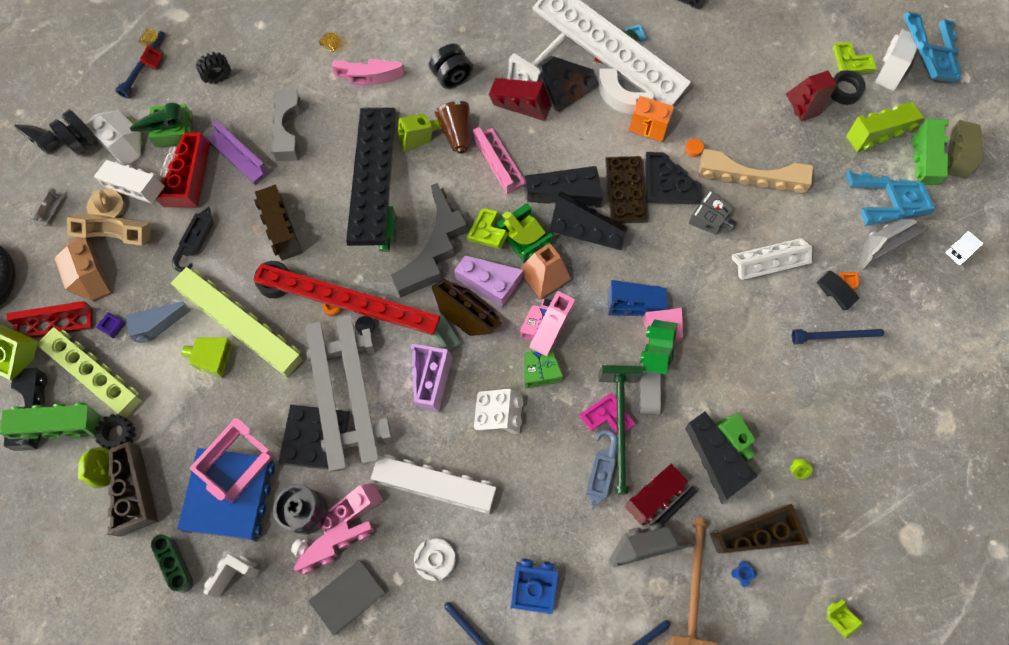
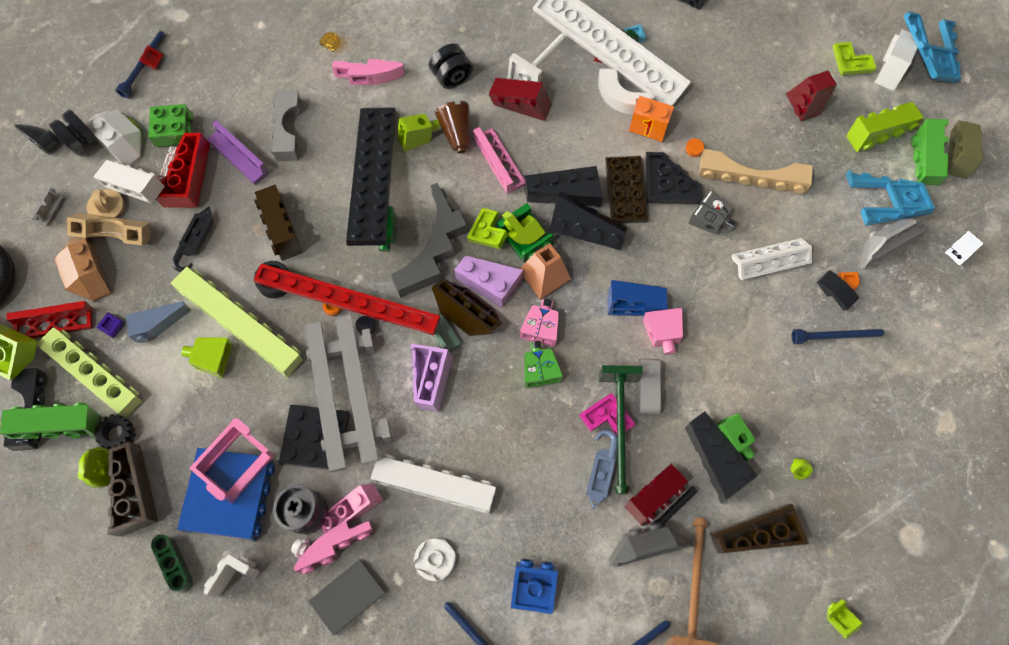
dark green piece [129,103,181,132] -> none
clear yellow tile [138,28,158,46] -> none
black tyre [196,52,231,84] -> none
white bracket [474,389,523,434] -> none
bright pink slope [529,291,575,356] -> none
black plate [537,56,599,112] -> none
green brick [640,319,678,375] -> none
blue plate [731,561,757,587] -> none
black tyre [831,70,866,105] -> none

